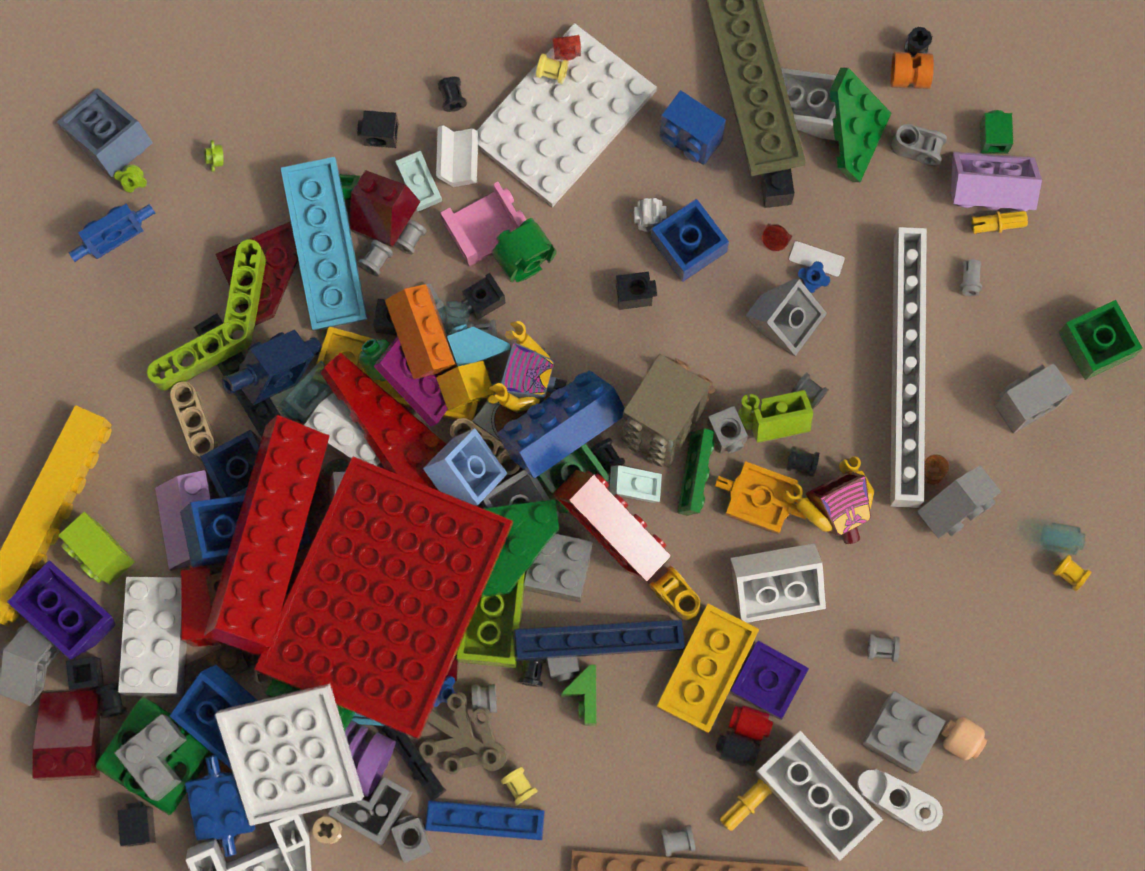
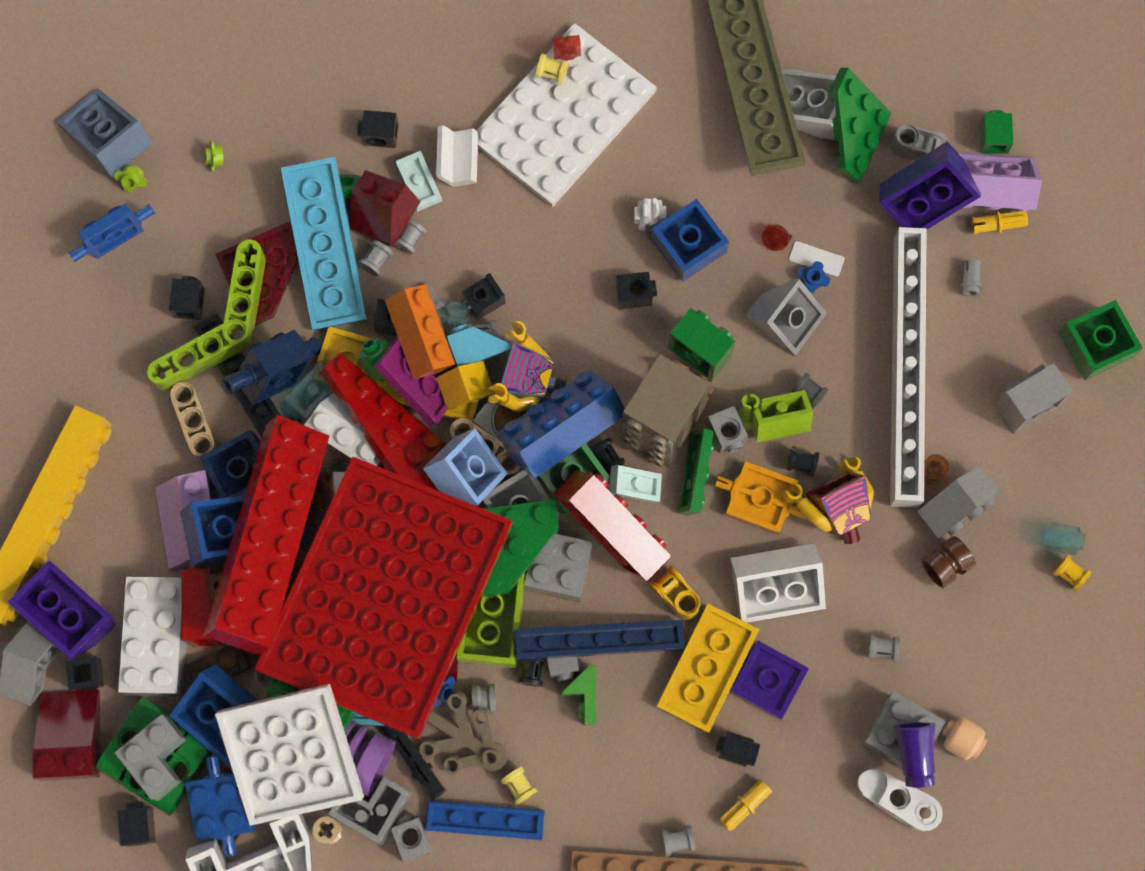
lime brick [58,511,135,585] -> none
black bush [95,683,127,718] -> none
black bush [438,76,467,112] -> none
bright pink panel [441,182,526,266] -> none
green brick [492,218,557,282] -> none
blue brick [660,90,726,165] -> none
red brick [728,705,773,742] -> none
white brick [755,731,883,861] -> none
black brick [761,169,795,208] -> none
orange wheel [890,52,934,89] -> none
black bush [904,27,932,57] -> none
none -> black brick [169,276,205,320]
none -> green brick [668,308,736,381]
none -> dark purple slope [879,141,981,229]
none -> dark purple plant [894,722,936,788]
none -> reddish brown wheel [921,536,976,589]

